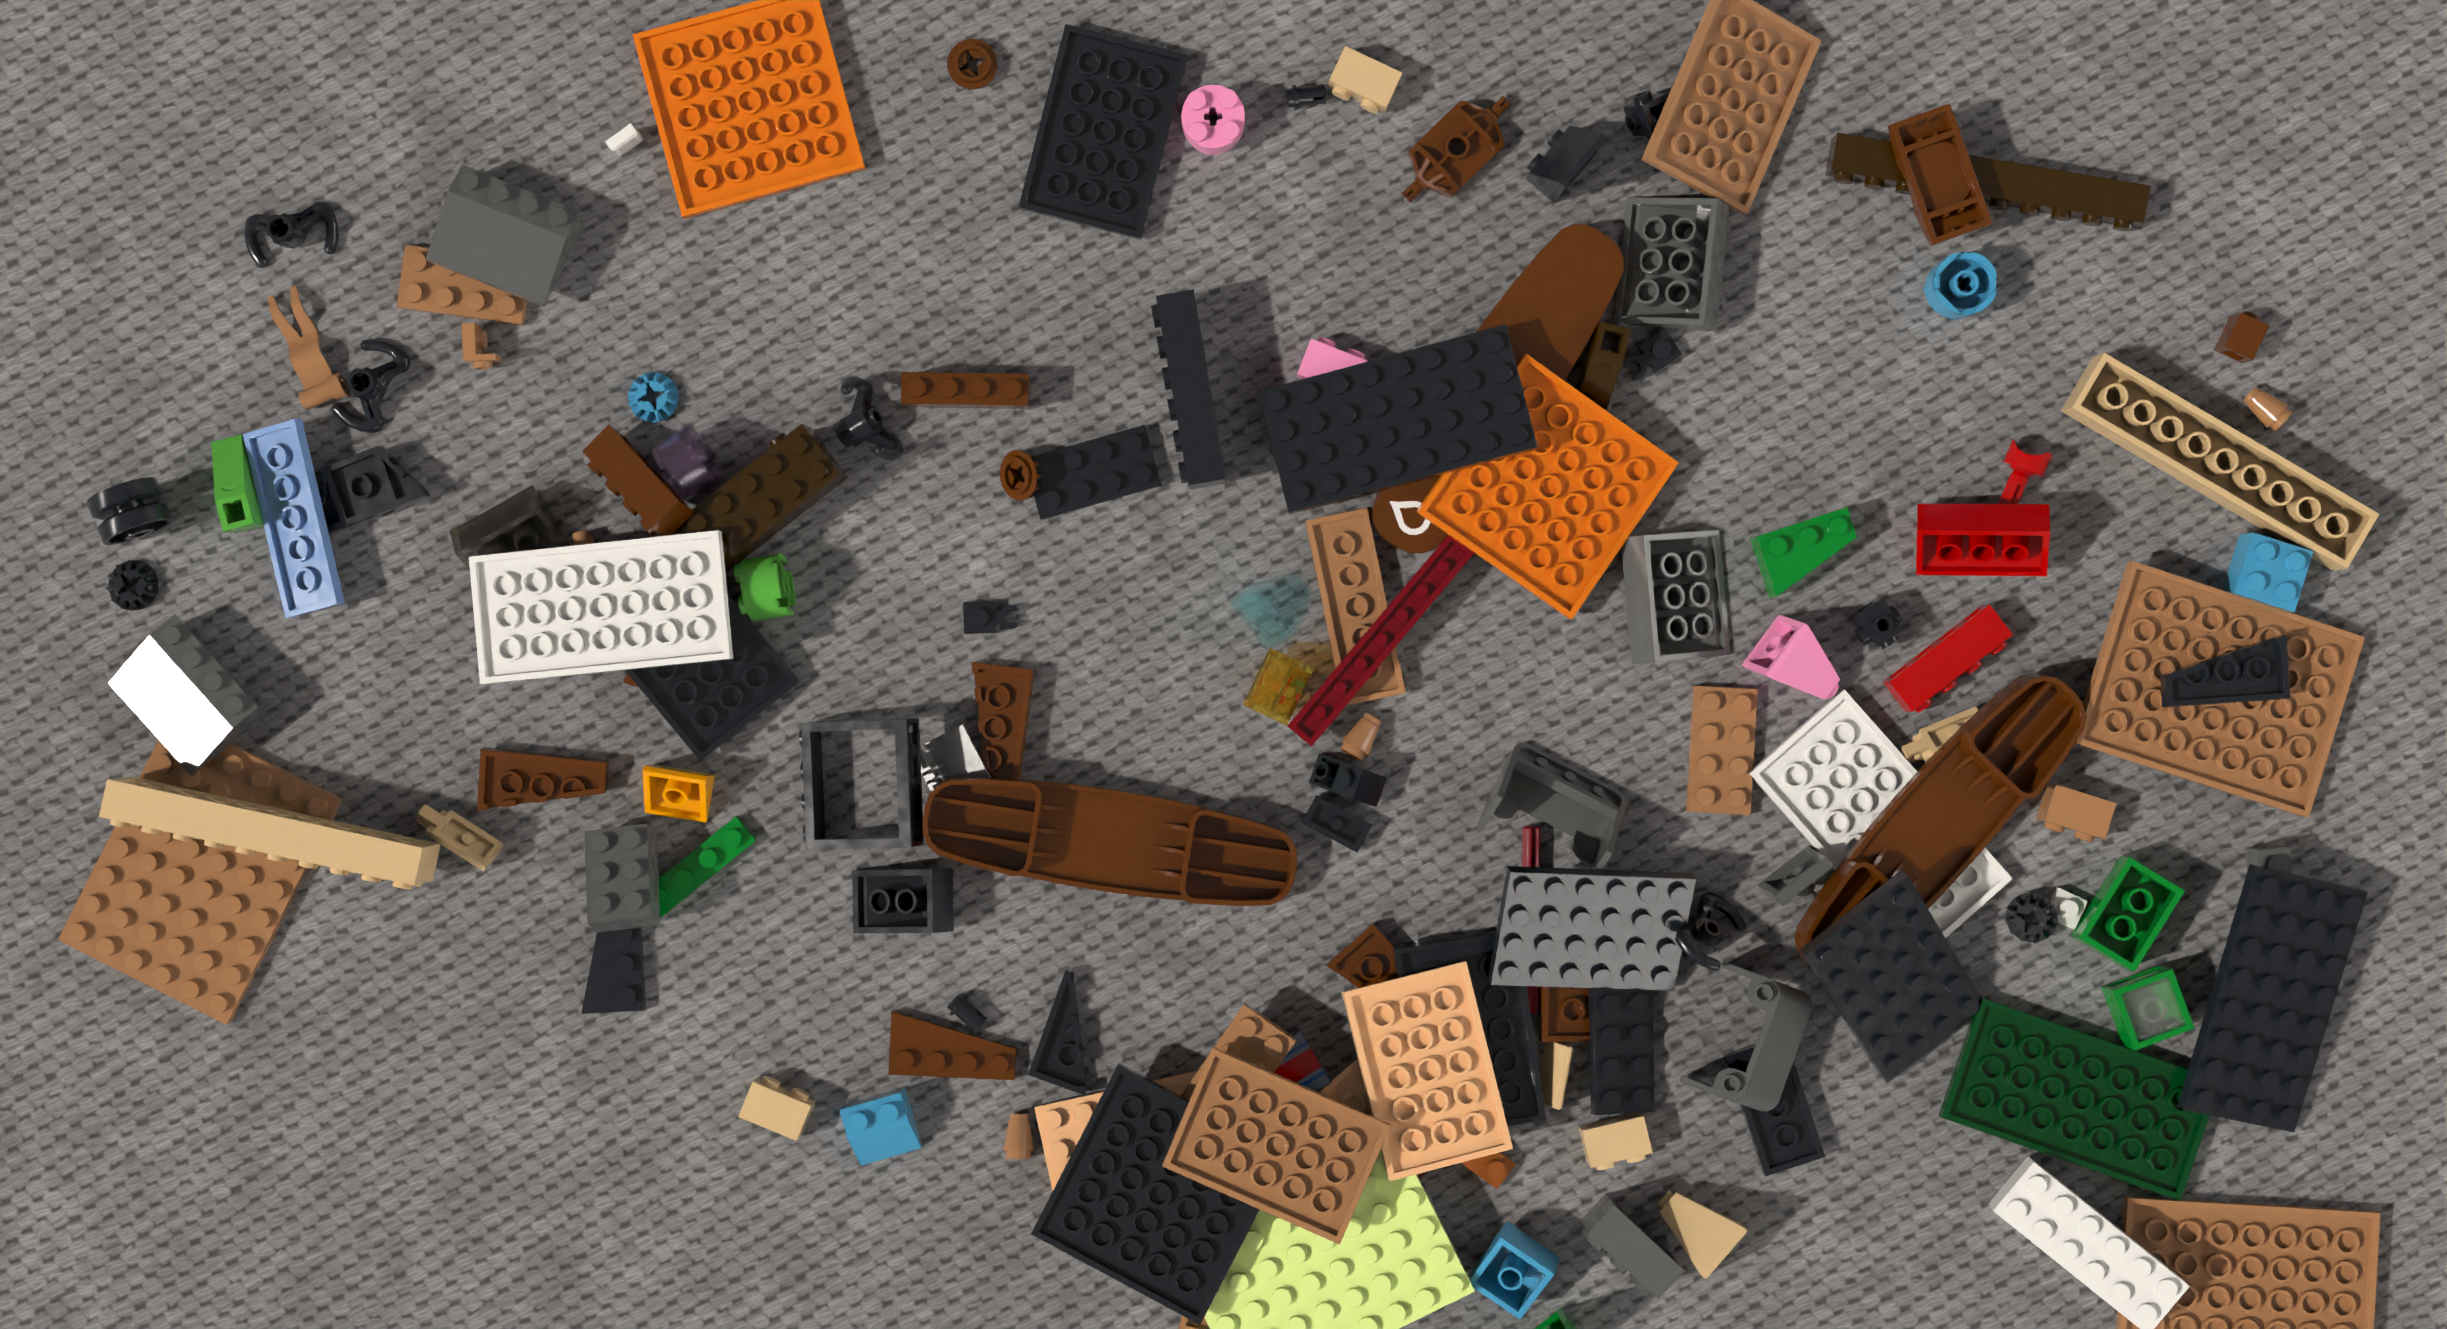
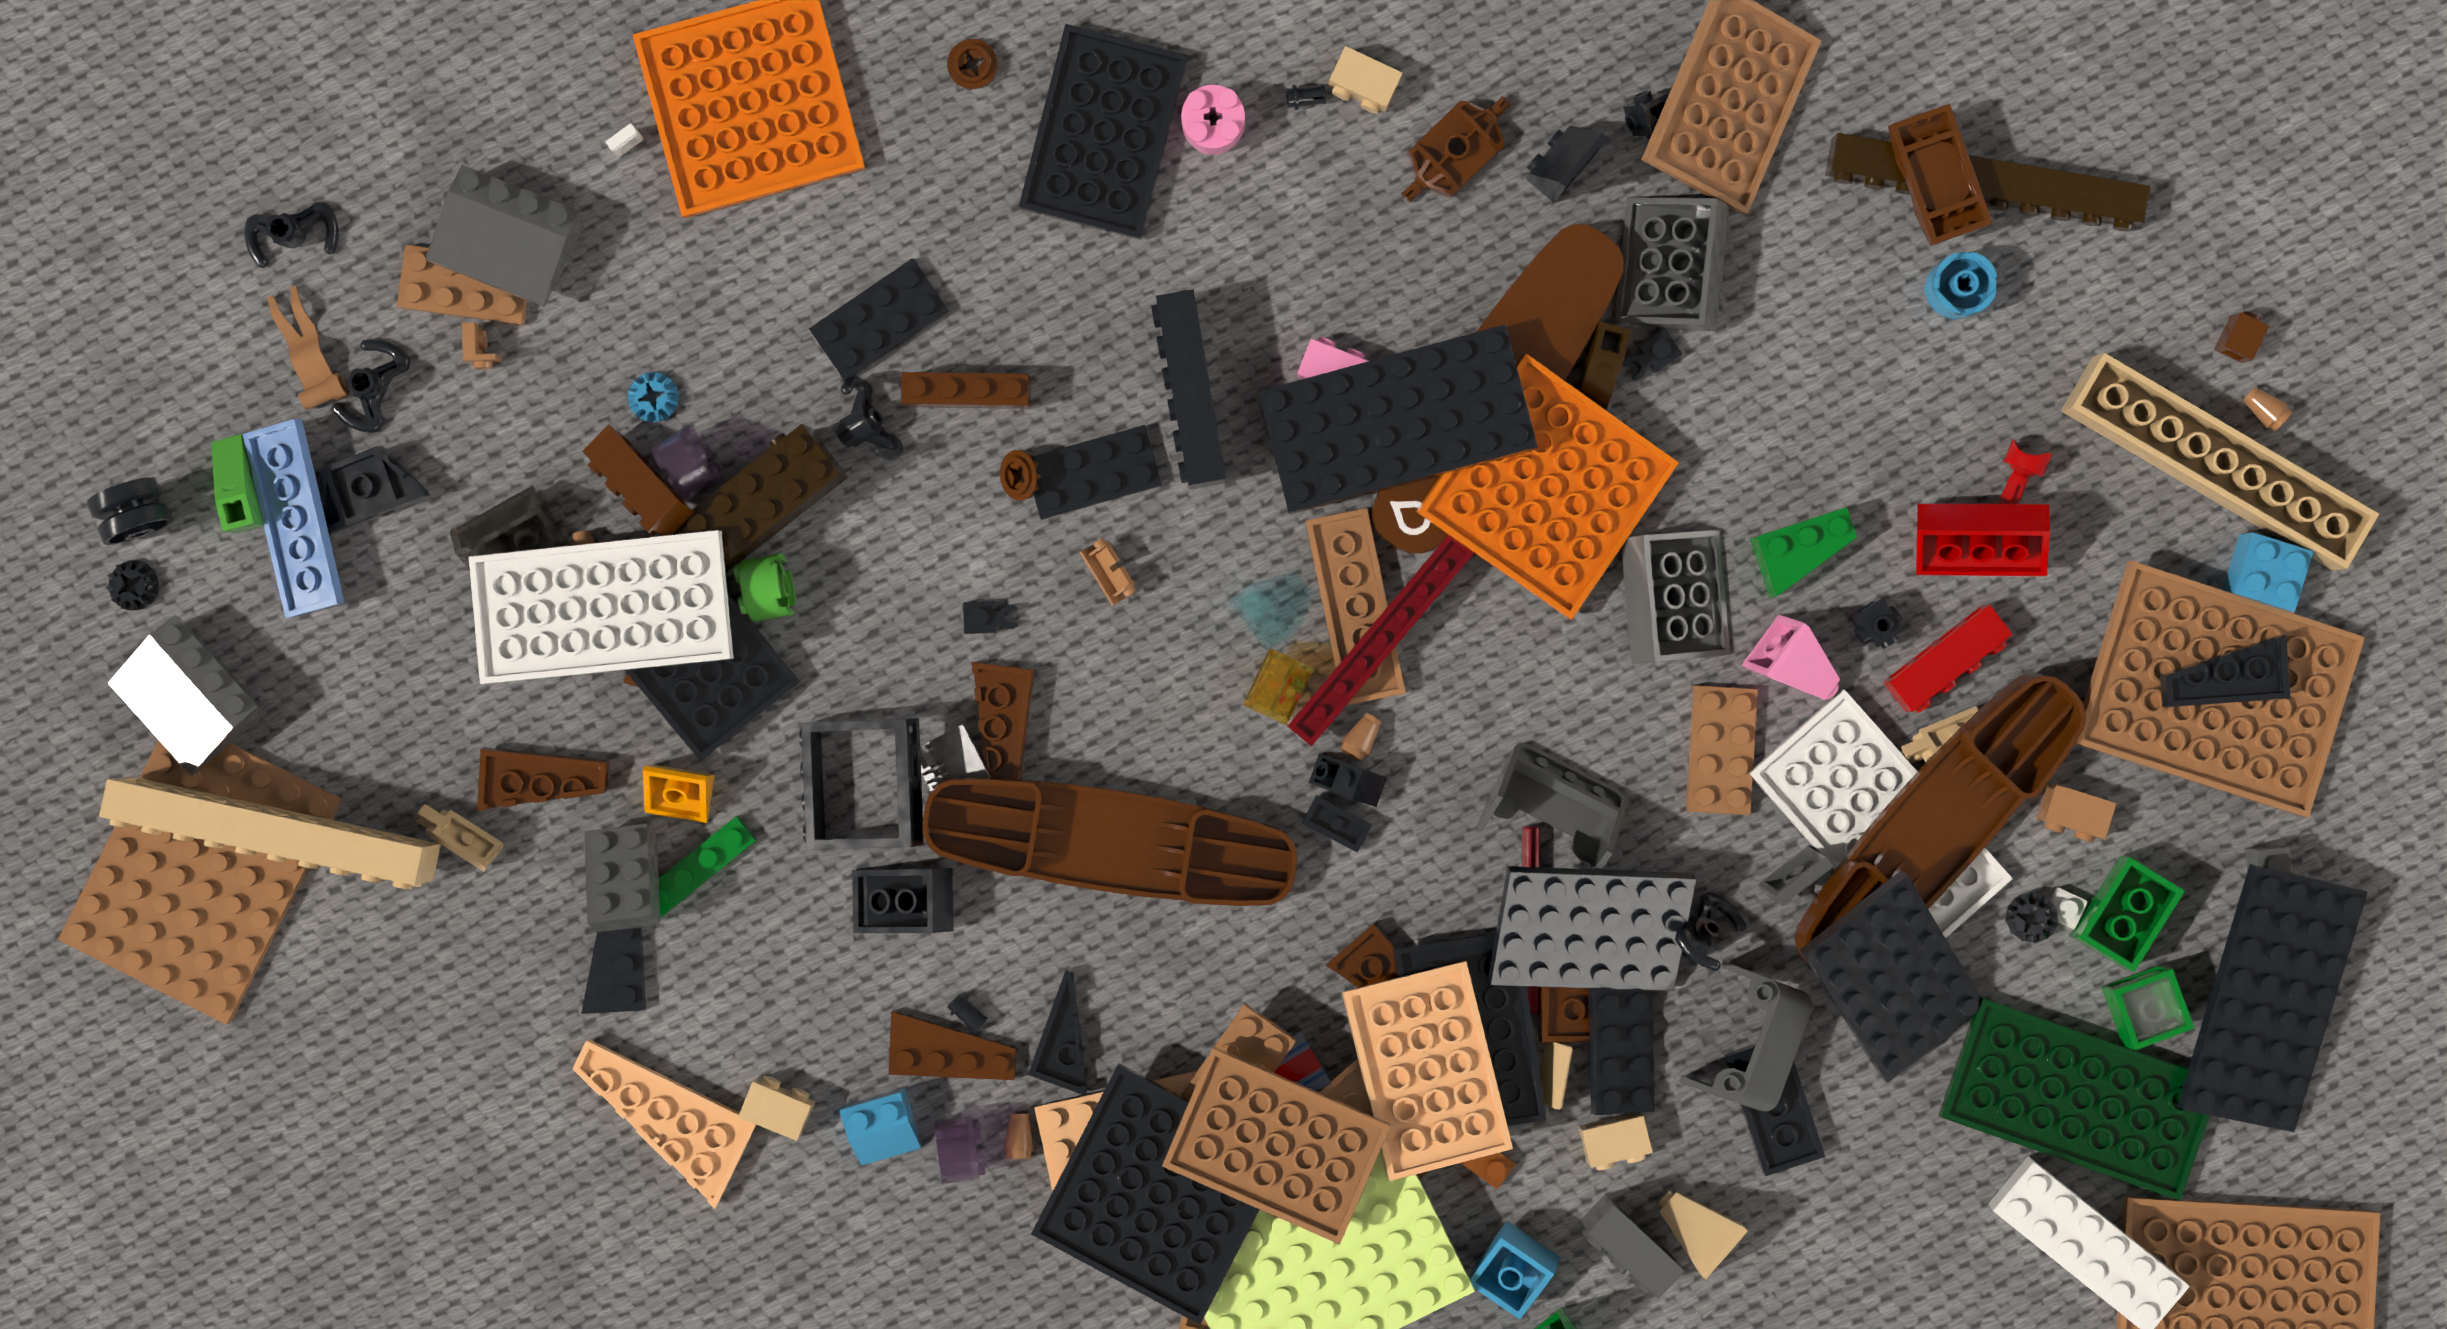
none -> light nougat wing [573,1039,757,1209]
none -> black plate [809,258,949,380]
none -> clear purple brick [934,1115,986,1184]
none -> medium nougat hinge [1079,537,1136,606]

